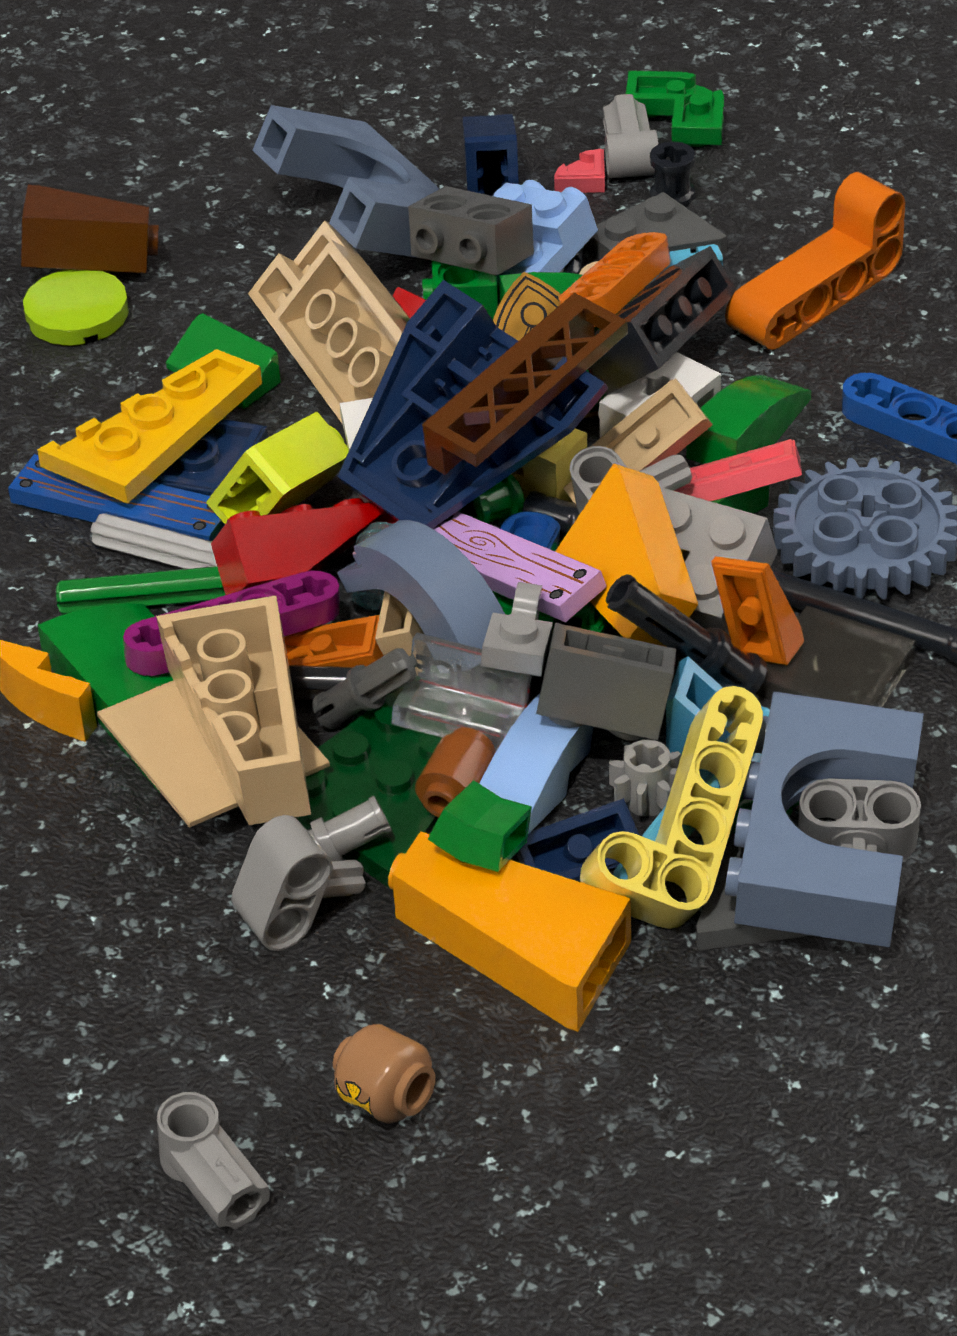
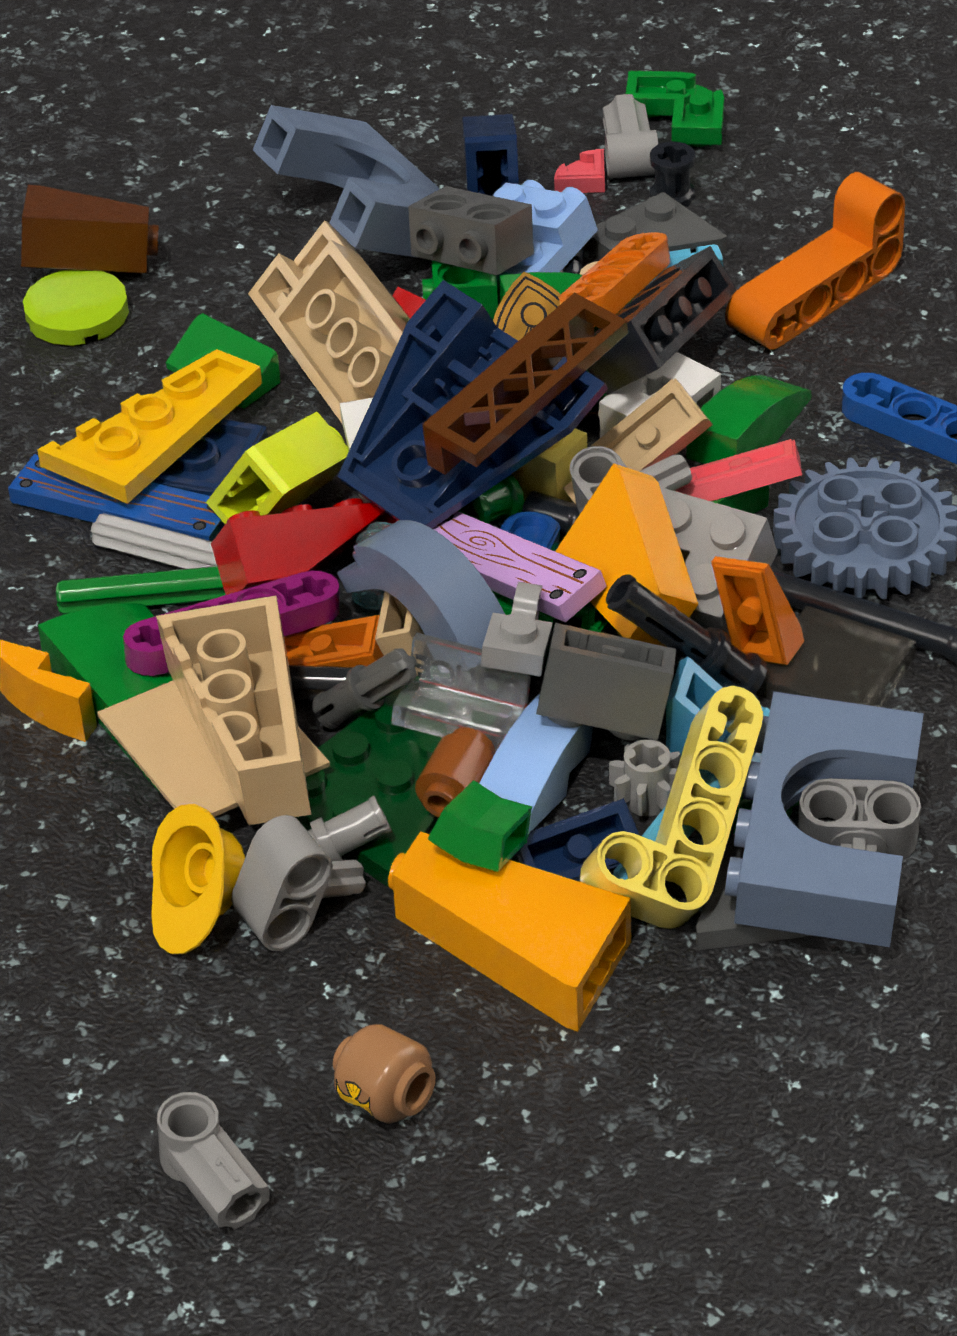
none -> yellow piece [151,804,245,954]

